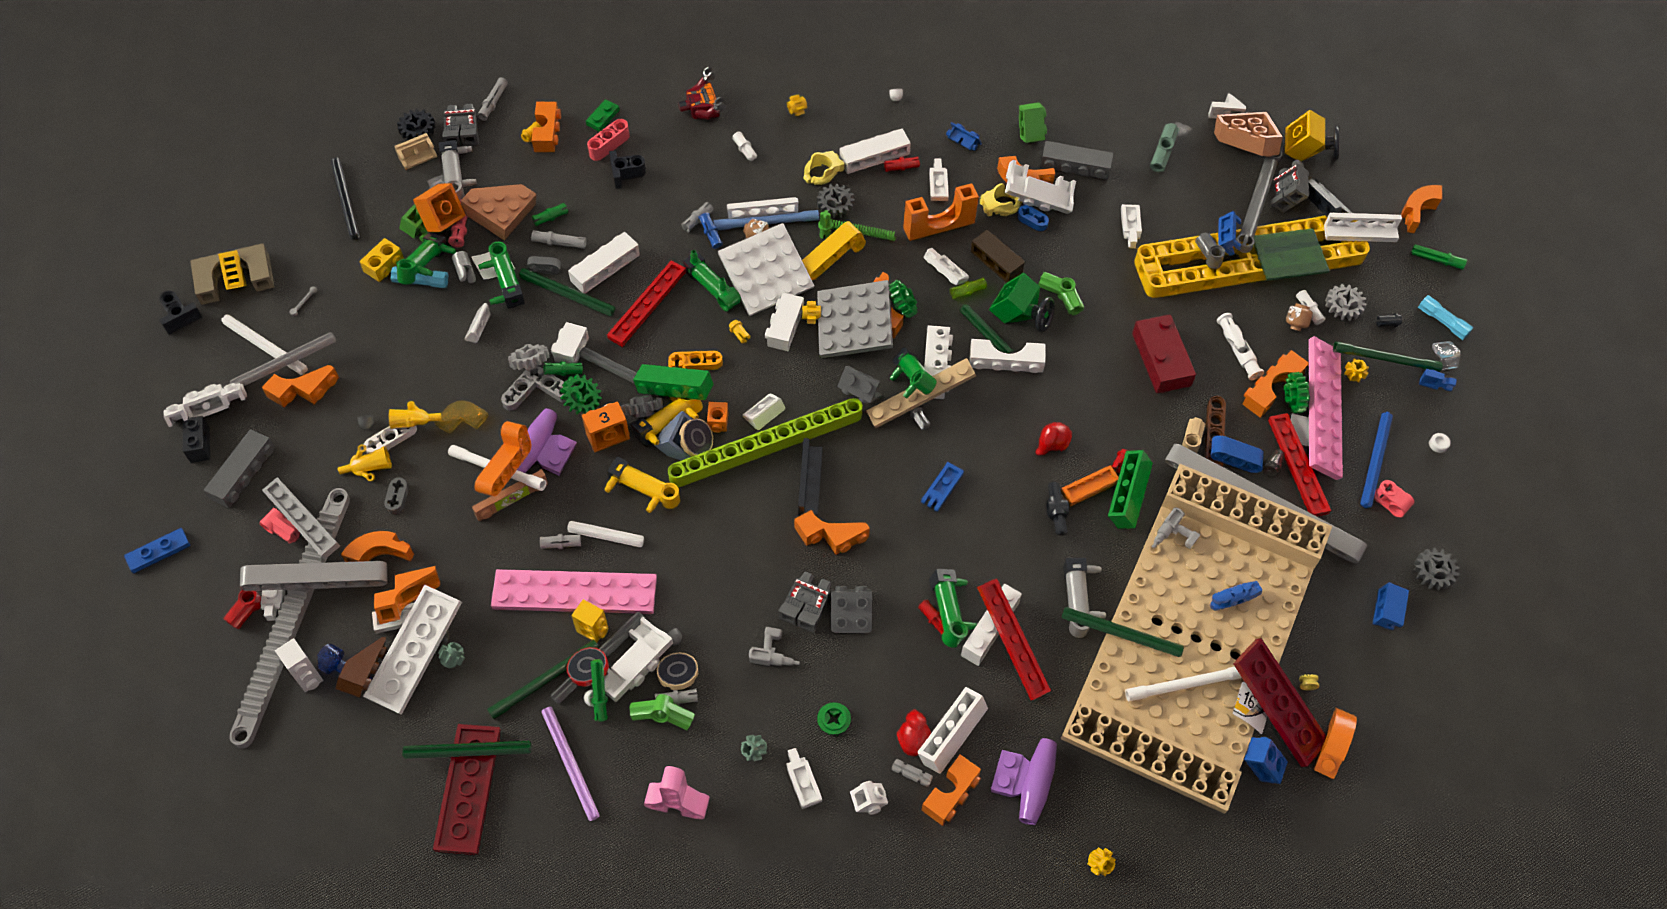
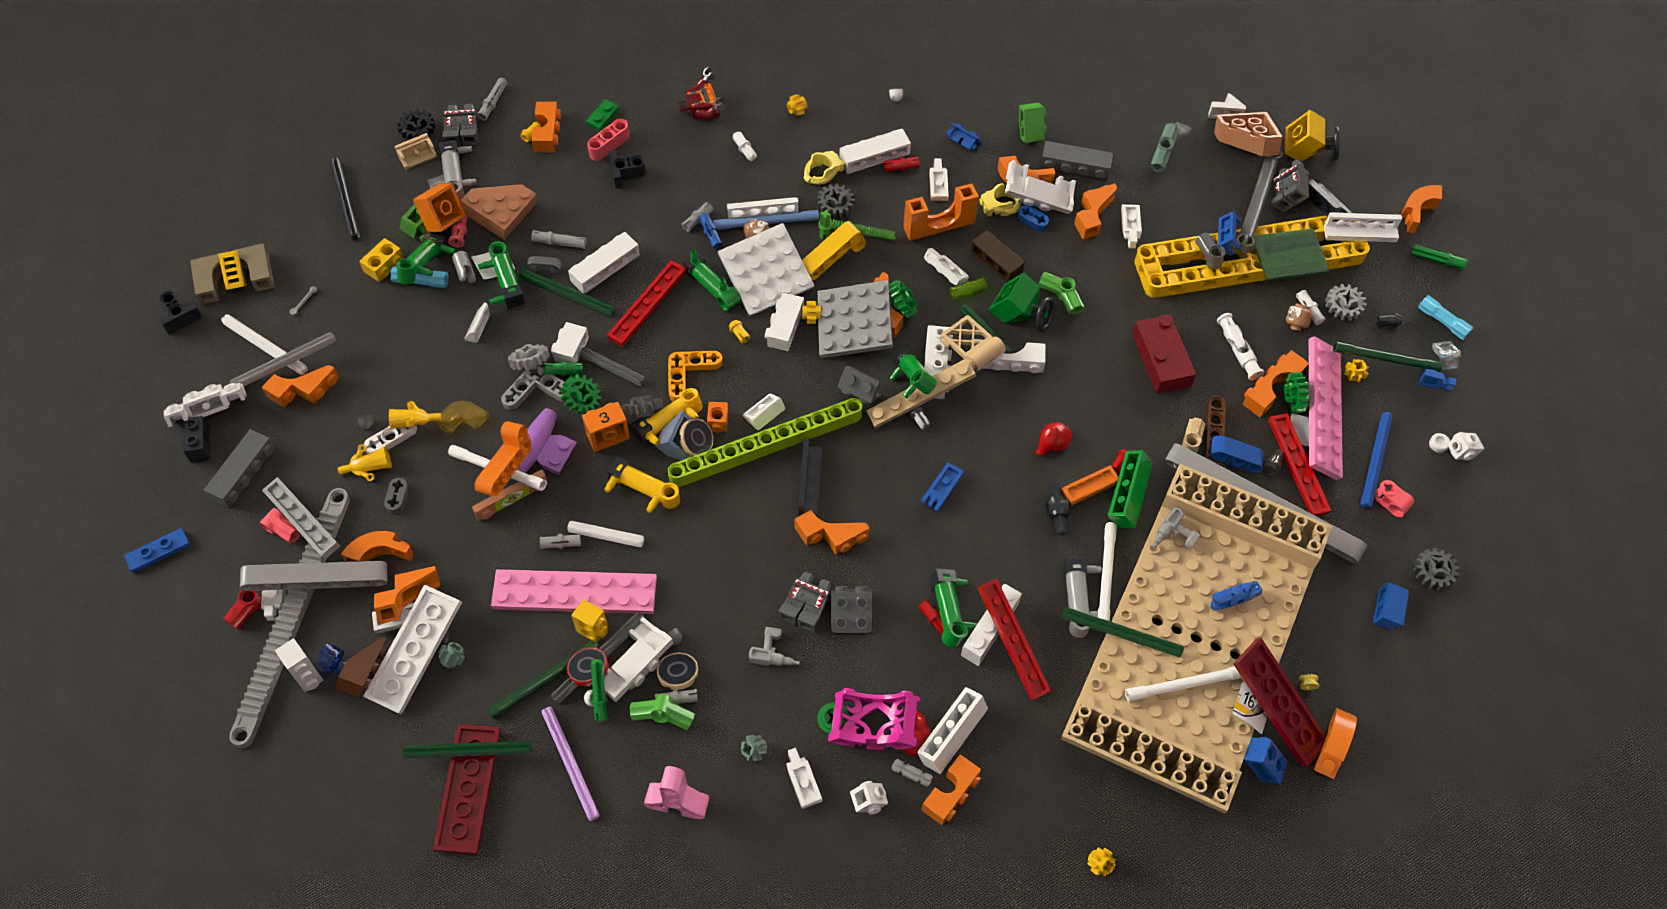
green pin [532,203,568,226] -> none
green brick [633,364,714,400] -> none
medium lavender plate [991,738,1057,825] -> none
none -> dark pink fence [828,688,920,750]
none -> tan piece [940,315,1006,372]
none -> orange arch [1074,183,1117,240]
none -> white piece [1098,522,1117,621]
none -> white brick [1447,432,1484,460]

